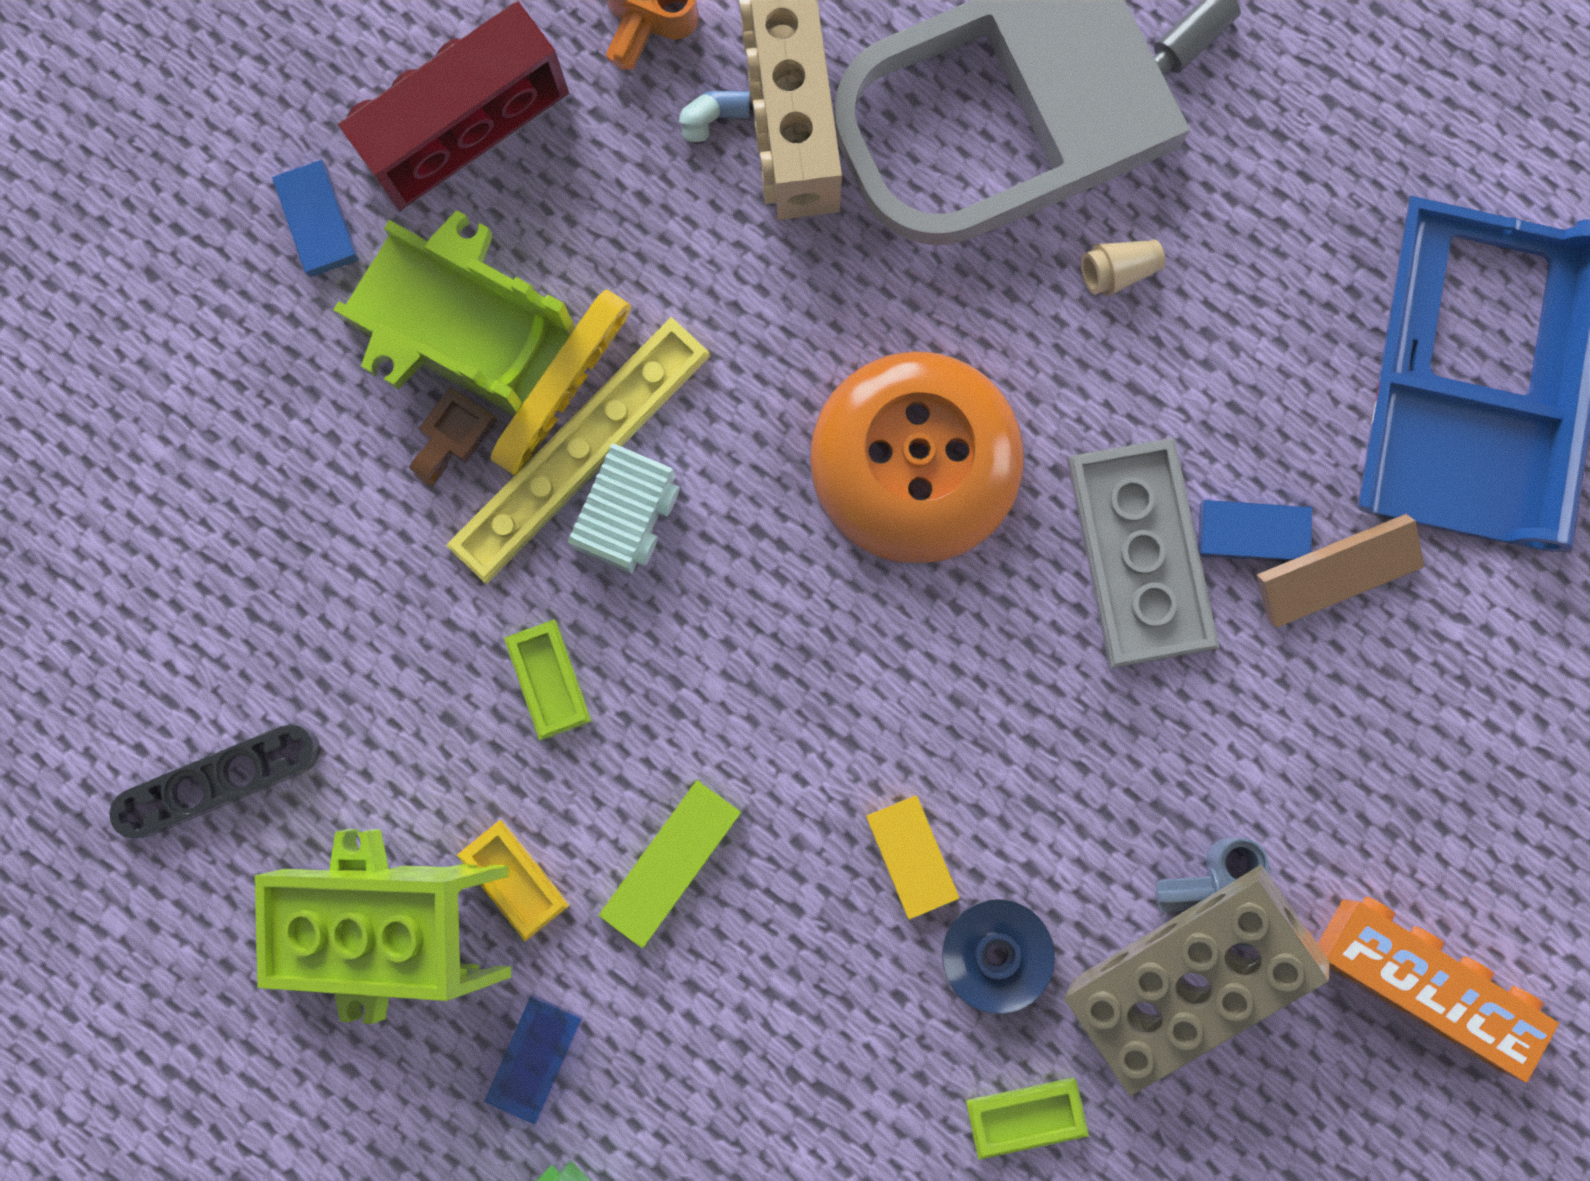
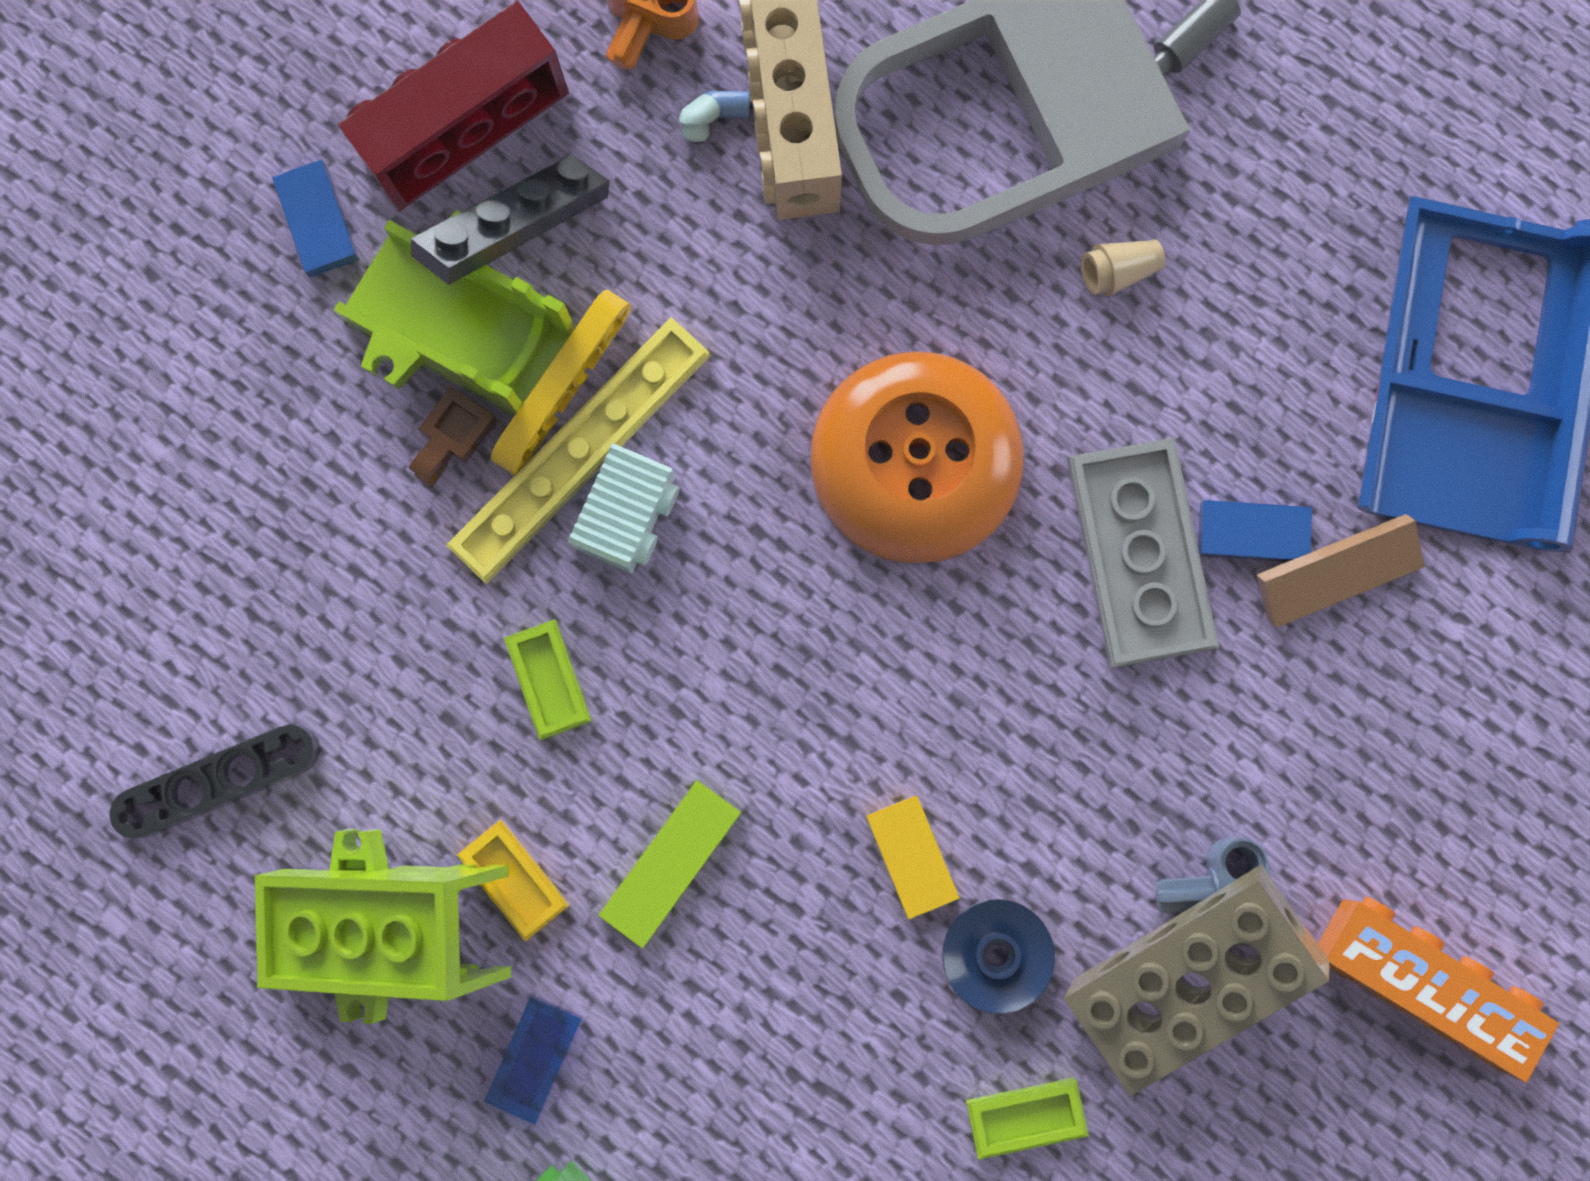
none -> black plate [411,154,610,285]

